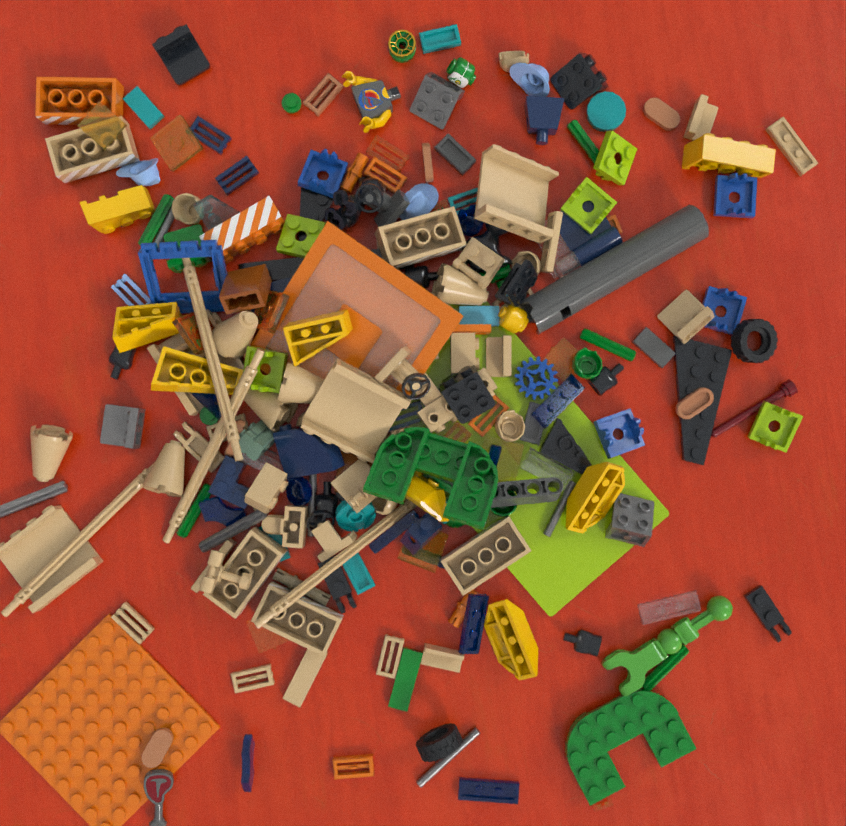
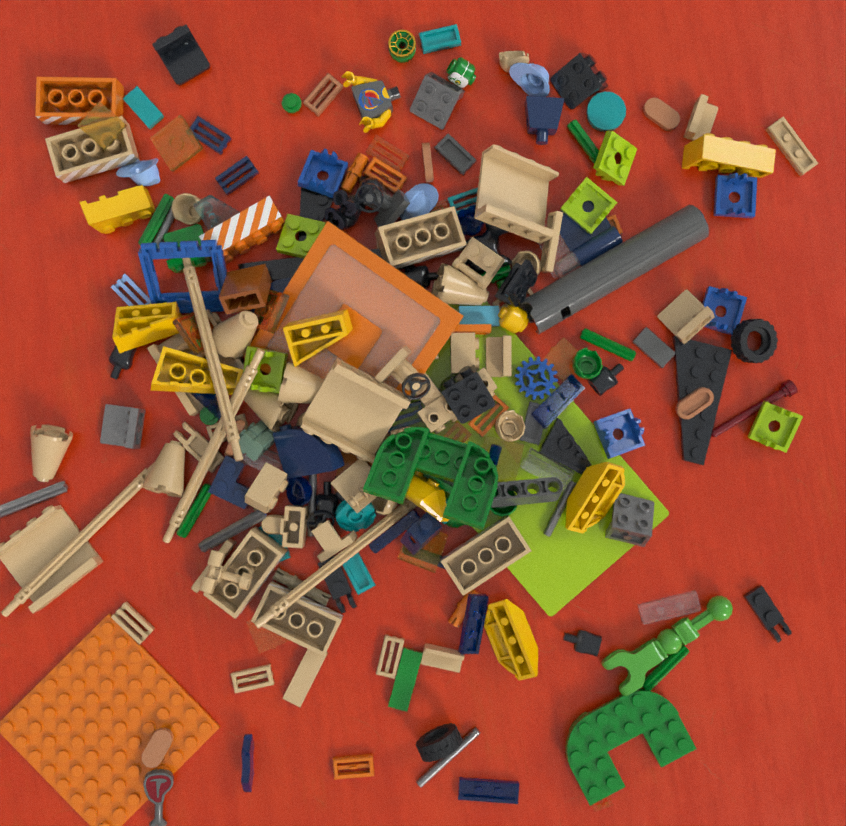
clear blue tile [199,496,250,528] -> none

